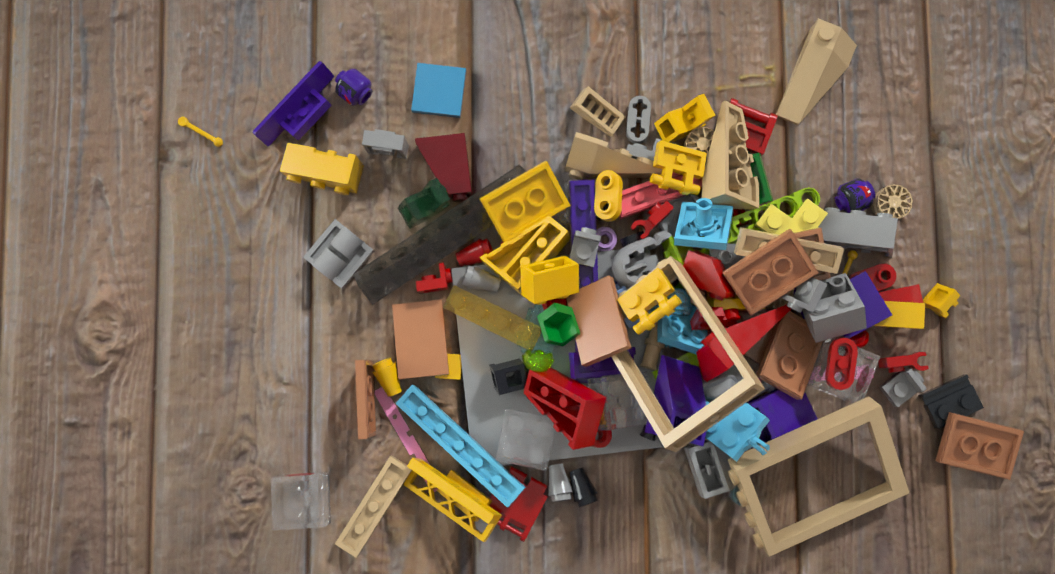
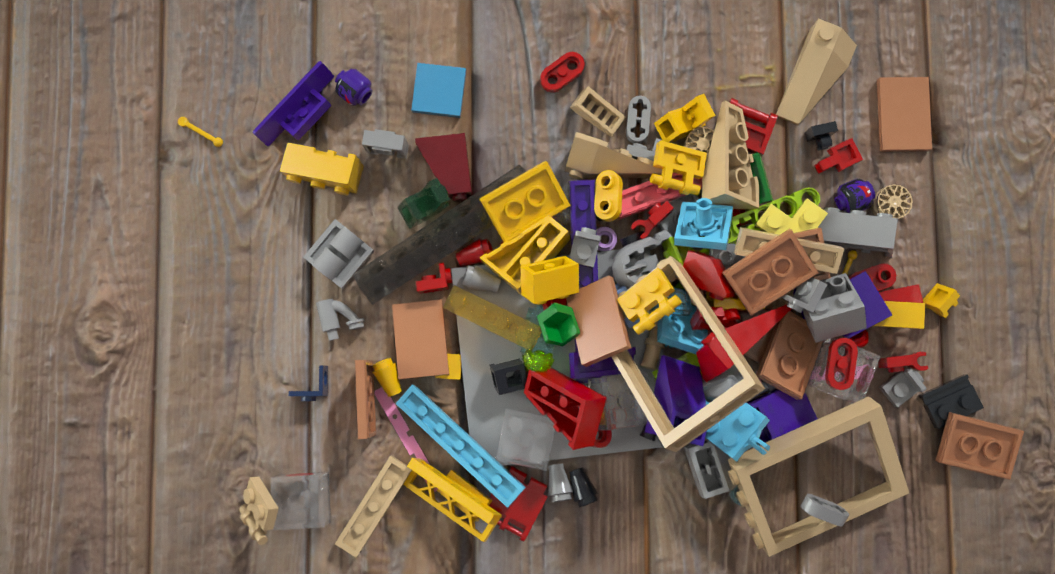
none -> tan plate [239,477,279,545]
none -> dark blue bracket [288,365,328,401]
none -> light grey plant [316,299,365,341]
none -> red plate [540,52,585,93]
none -> light grey beam [800,494,849,527]
none -> black tile [805,121,838,151]
none -> red plate [814,138,863,174]
none -> nougat tile [877,77,932,152]

